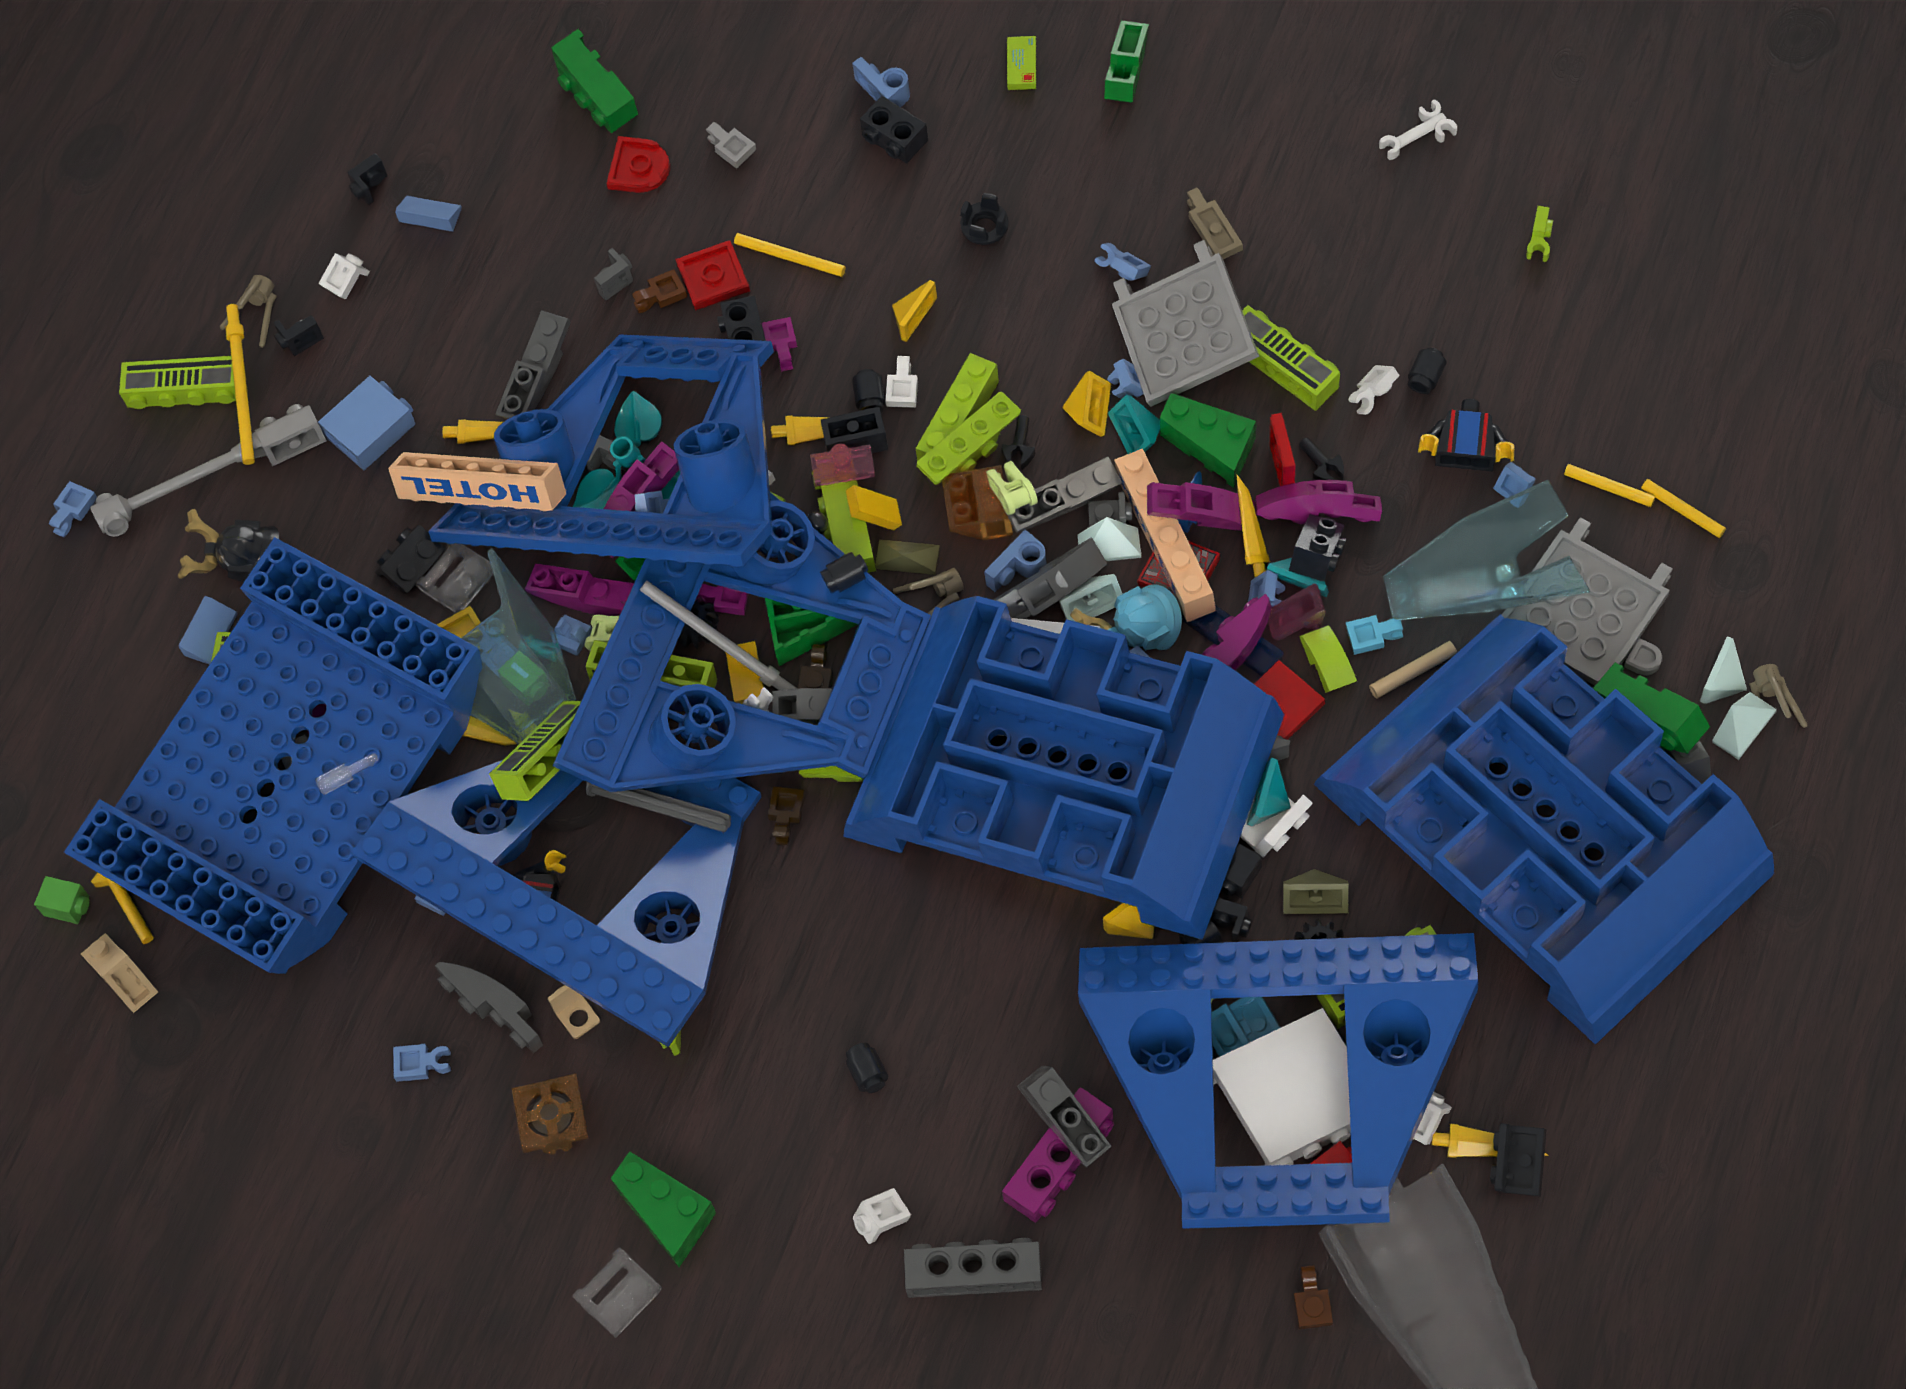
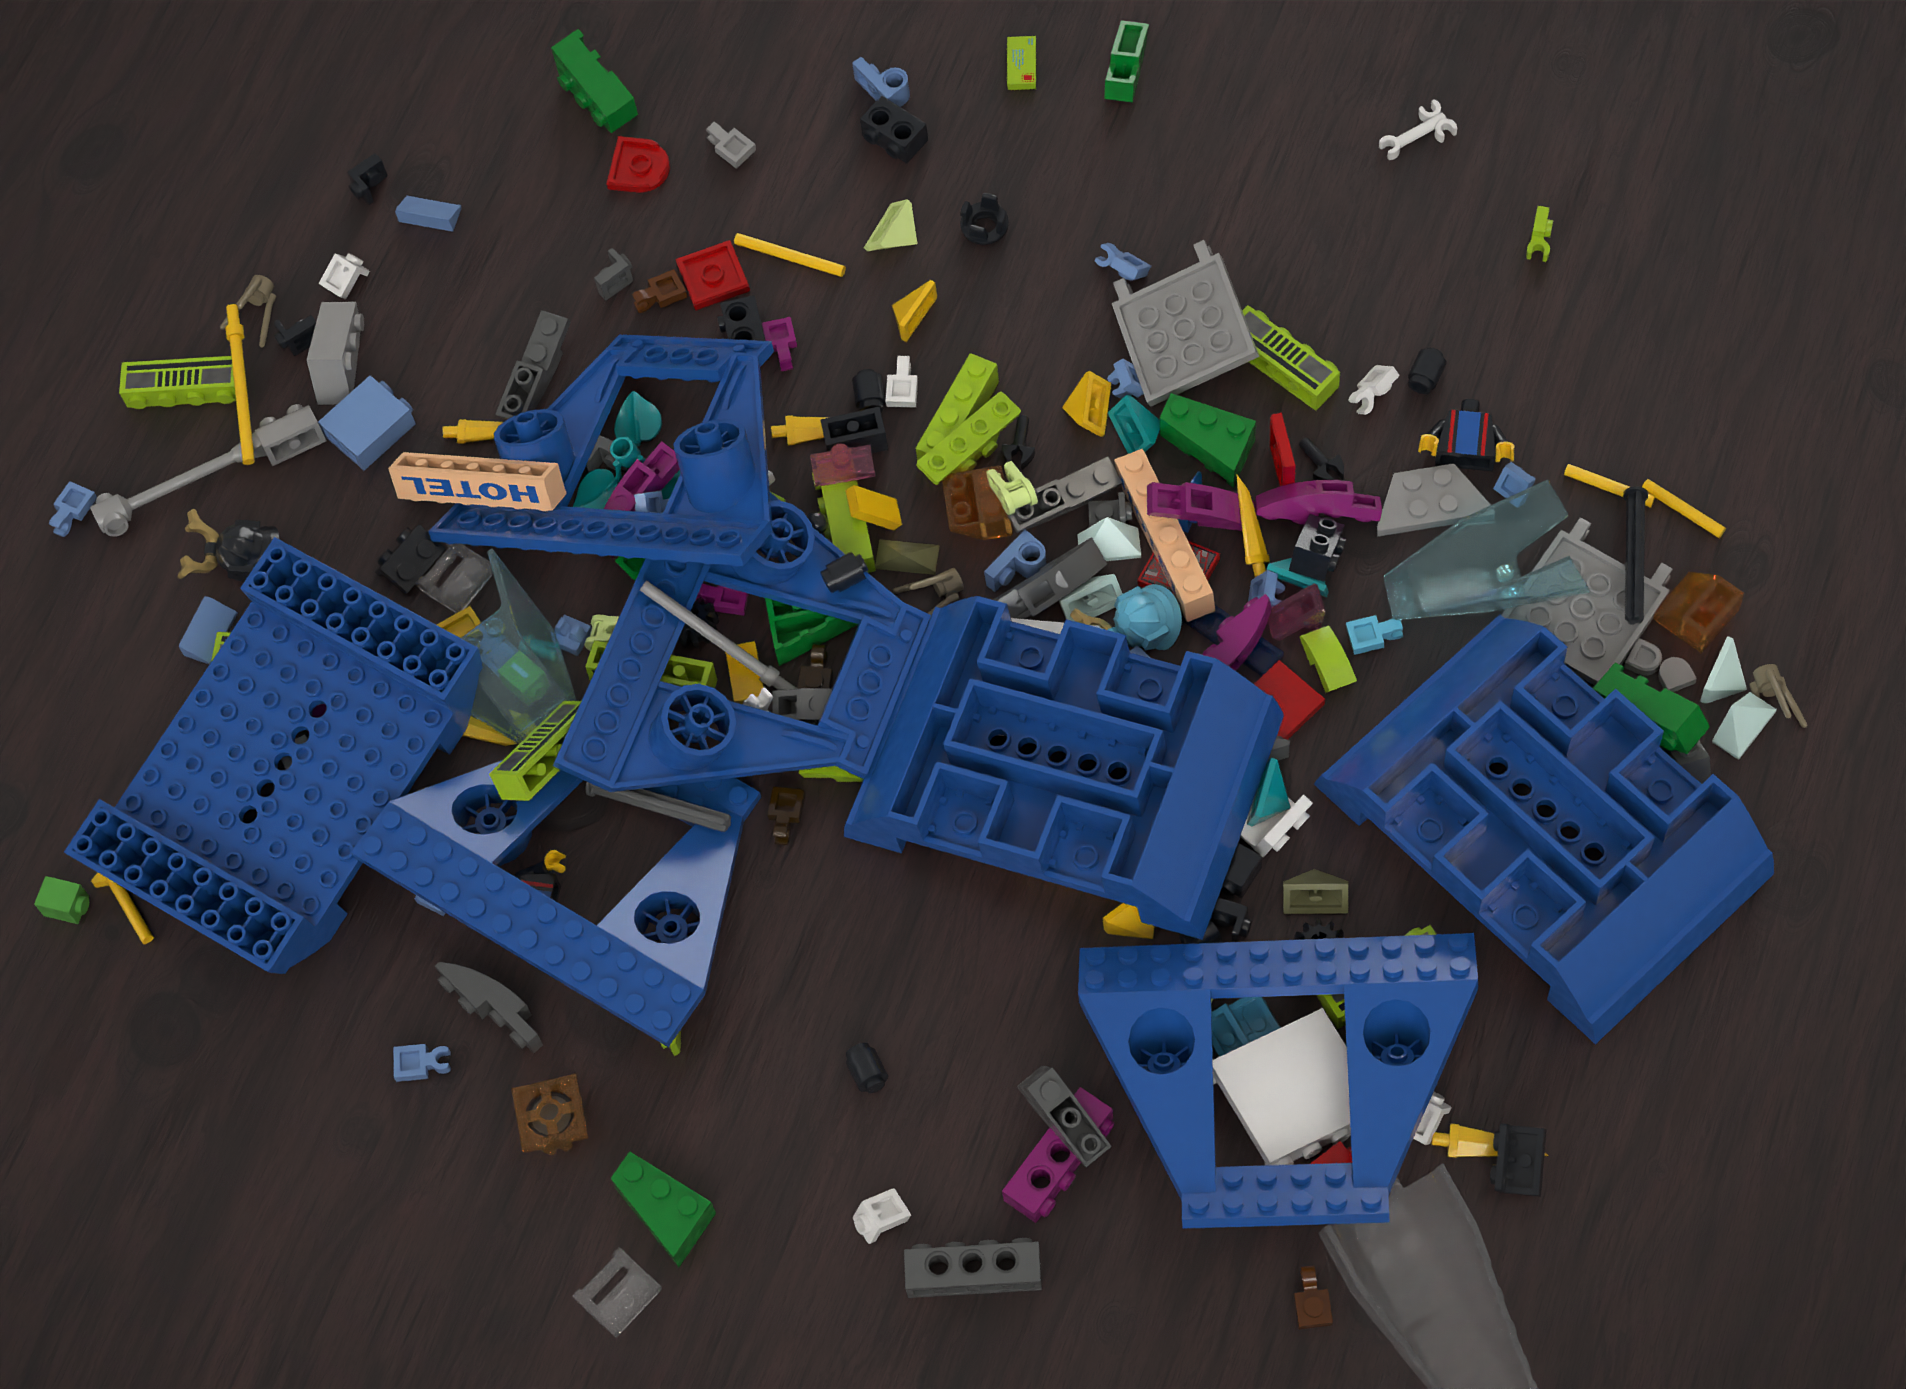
tan bracket [81,933,158,1013] -> none
clear axle [315,753,379,795] -> none
magenta slope [525,564,634,616] -> none
tan bracket [548,985,600,1039] -> none
dark tan plate [1187,188,1243,259] -> none
tan piece [1369,641,1457,699] -> none
none -> light grey wedge [307,302,364,405]
none -> yellowish green slope [864,199,917,251]
none -> light grey wing [1377,464,1495,537]
none -> black axle [1623,486,1648,625]
none -> clear orange slope [1653,572,1745,653]
none -> light grey tile [1658,657,1697,692]

